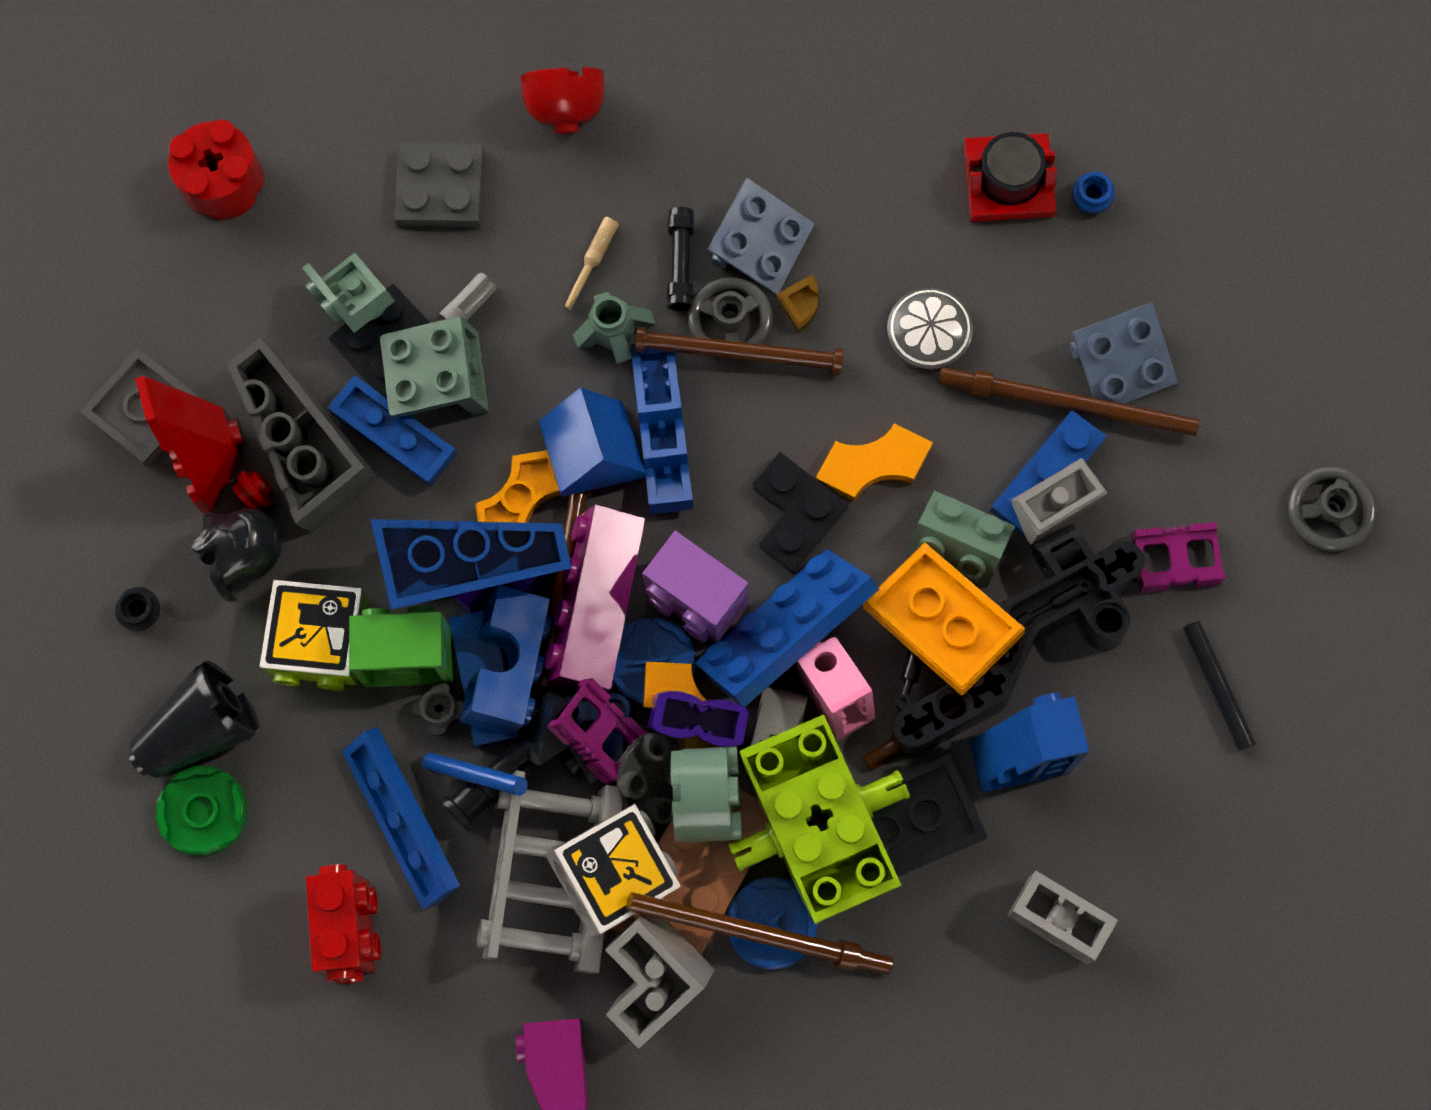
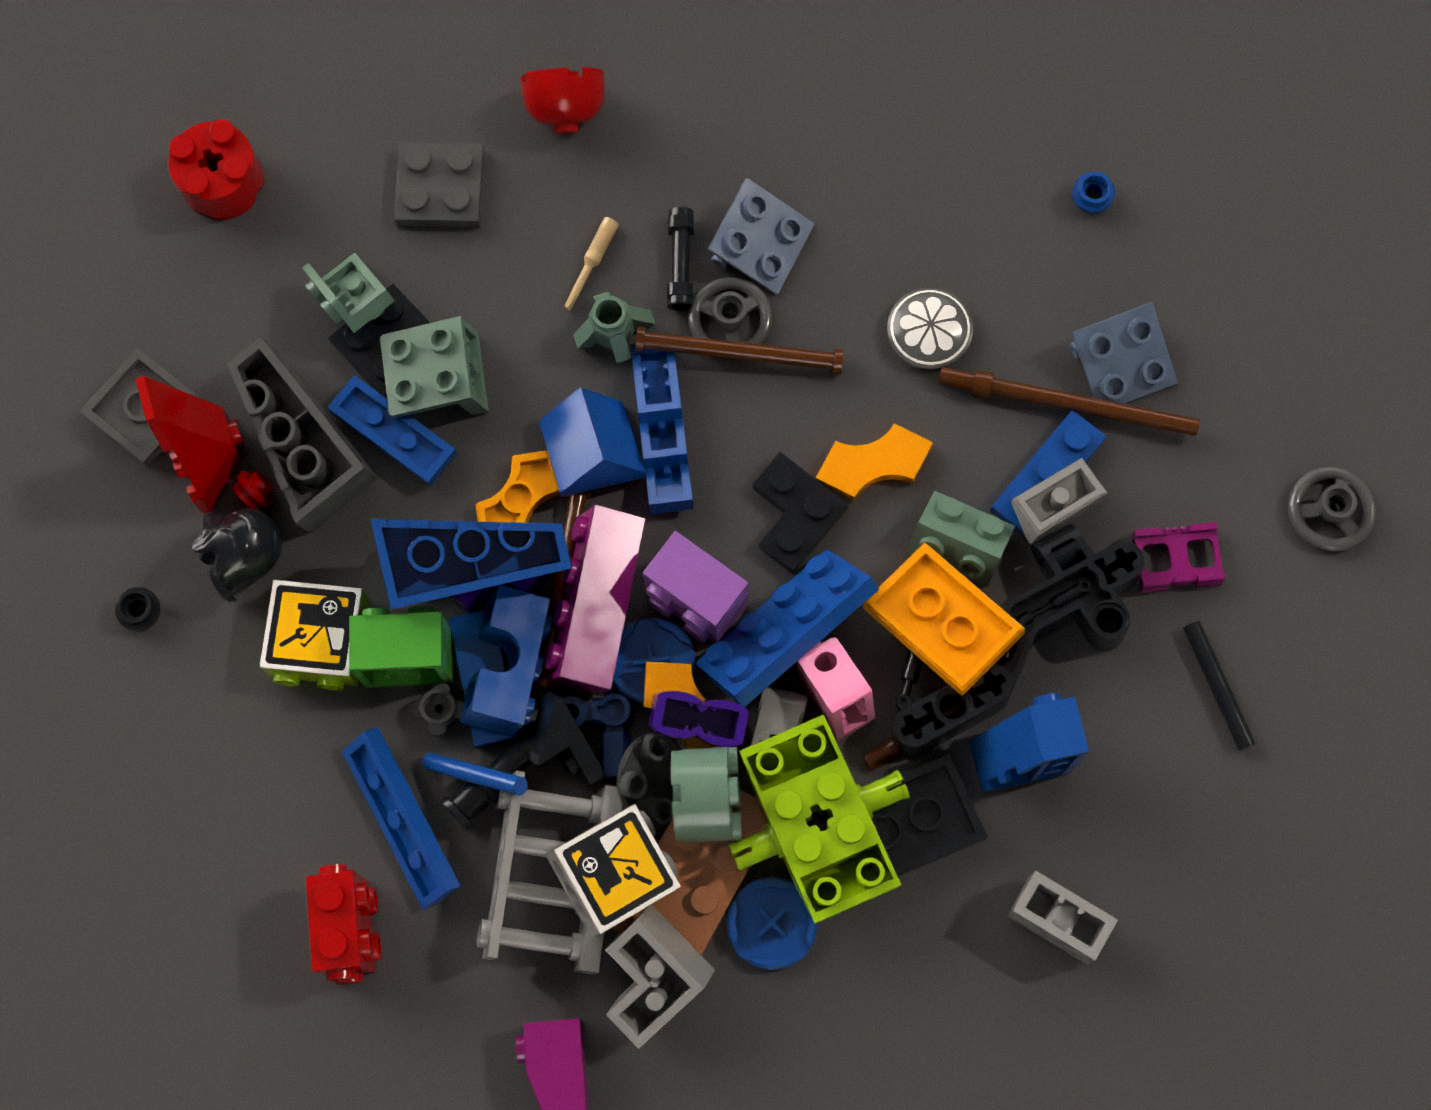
black cone [129,661,260,778] -> none
green tile [155,766,249,857] -> none
light grey piece [438,272,498,321] -> none
magenta piece [547,678,647,784] -> none
reddish brown bar [626,892,893,975] -> none
pearl gold tile [776,274,819,334] -> none
piece [963,132,1057,222] -> none

